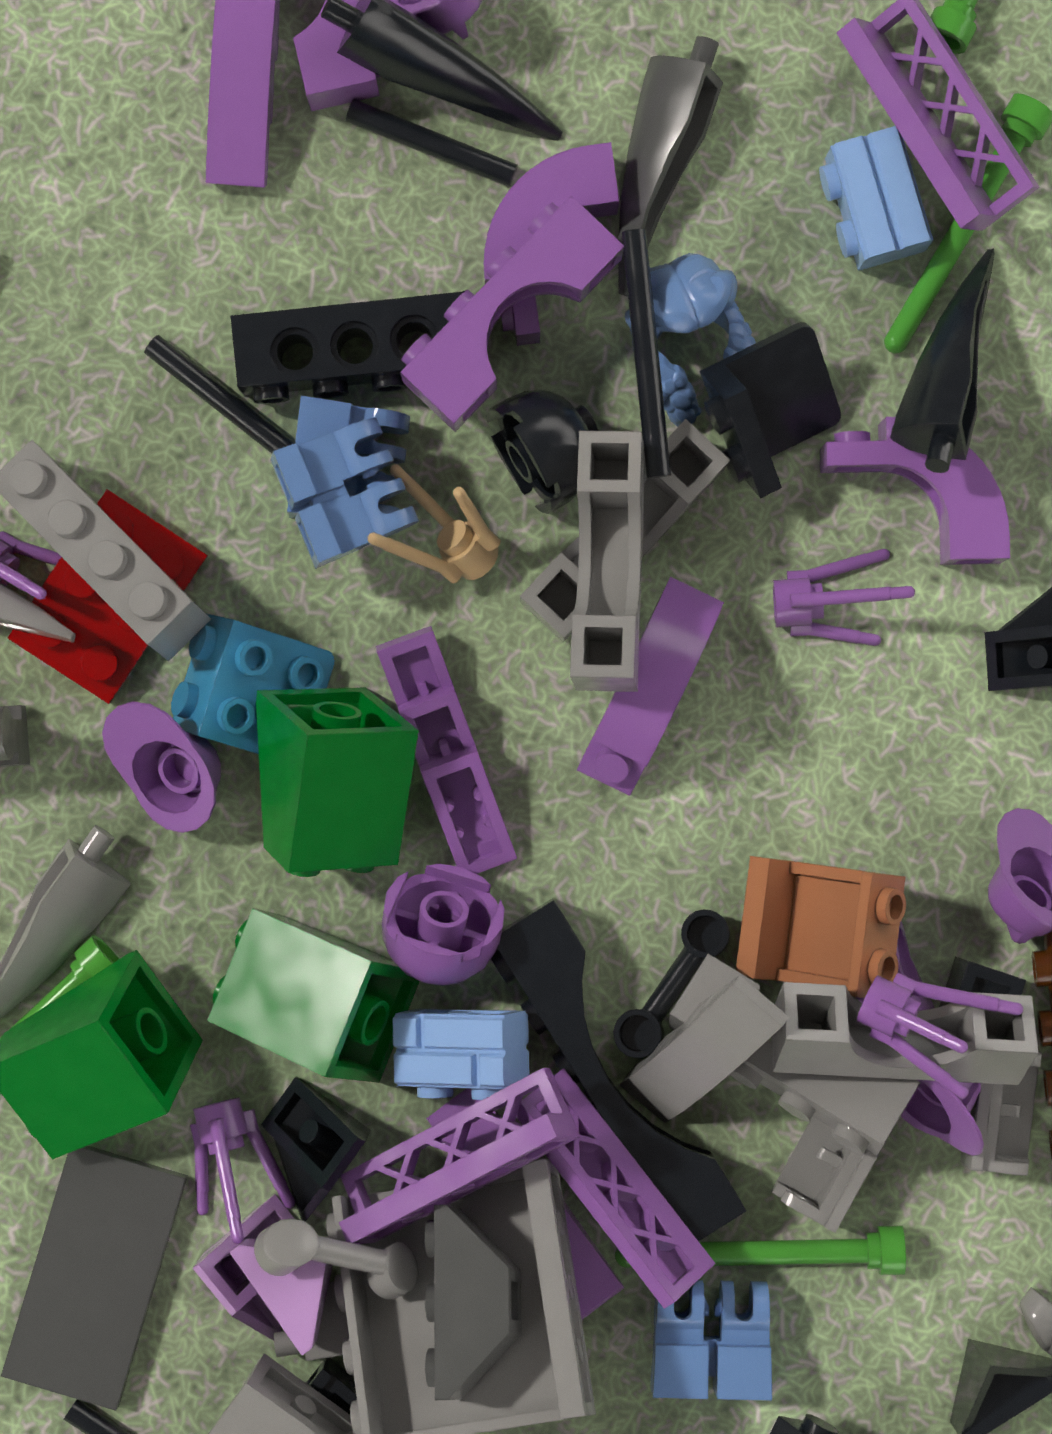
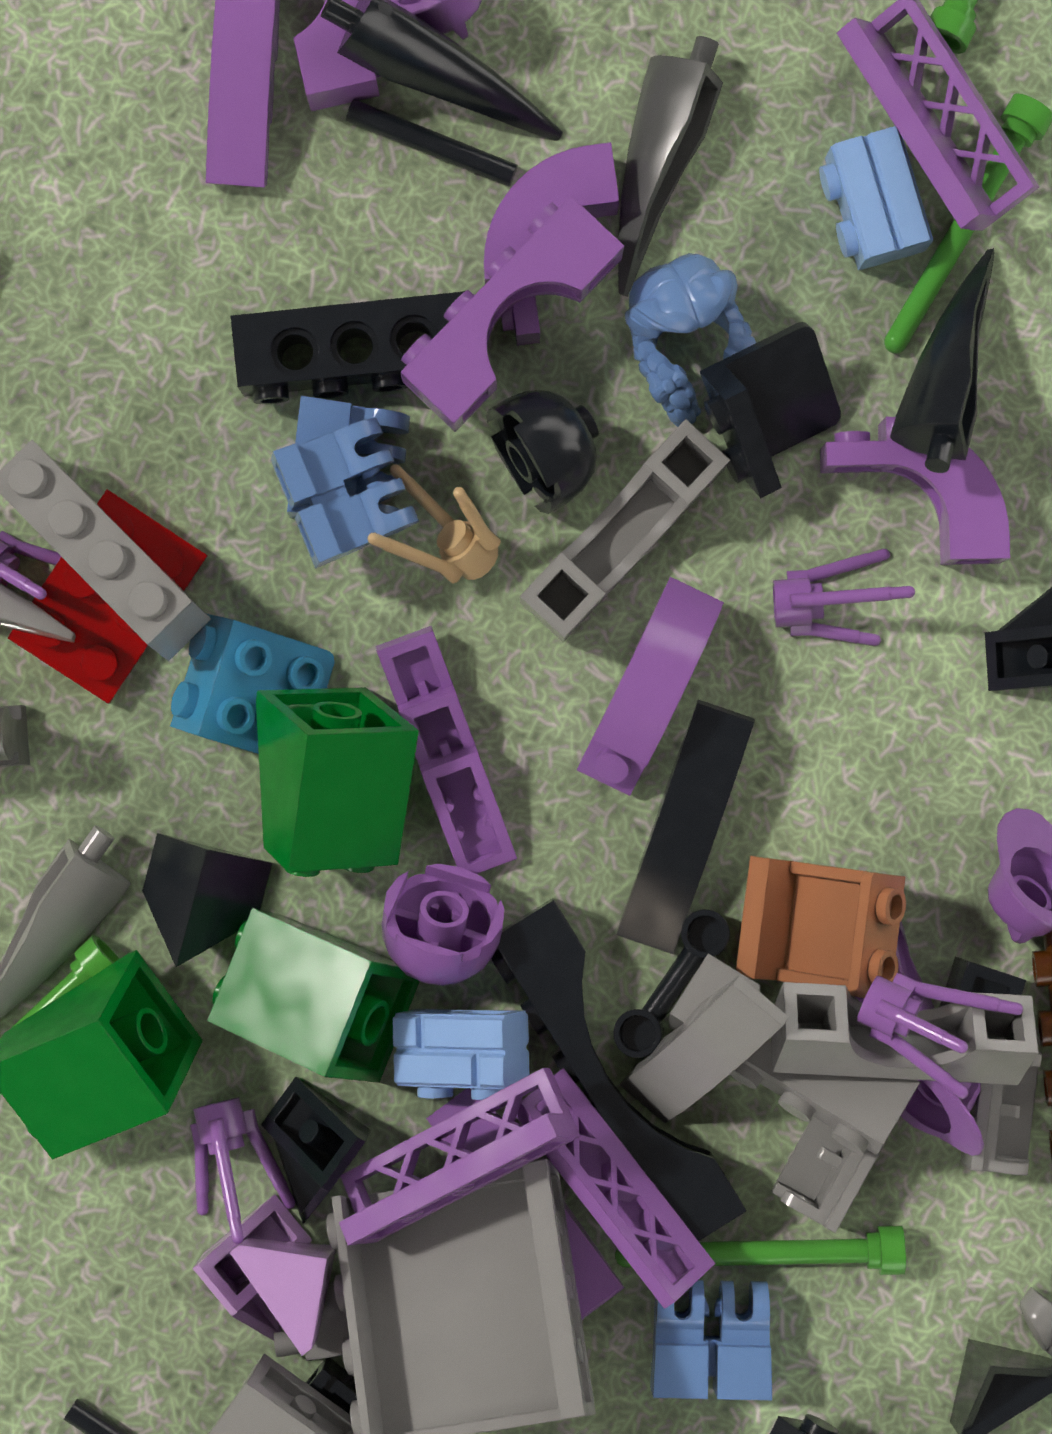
dark grey tile [1,1146,188,1411] -> none
medium lavender piece [102,701,221,833] -> none
black bar [144,335,295,454] -> none
light grey bar [254,1218,418,1299] -> none
dark grey slope [425,1204,522,1401] -> none
light grey arch [570,431,645,692] -> none
black bar [621,229,671,478] -> none
none -> black slope [142,833,273,967]
none -> black slope [616,699,755,954]

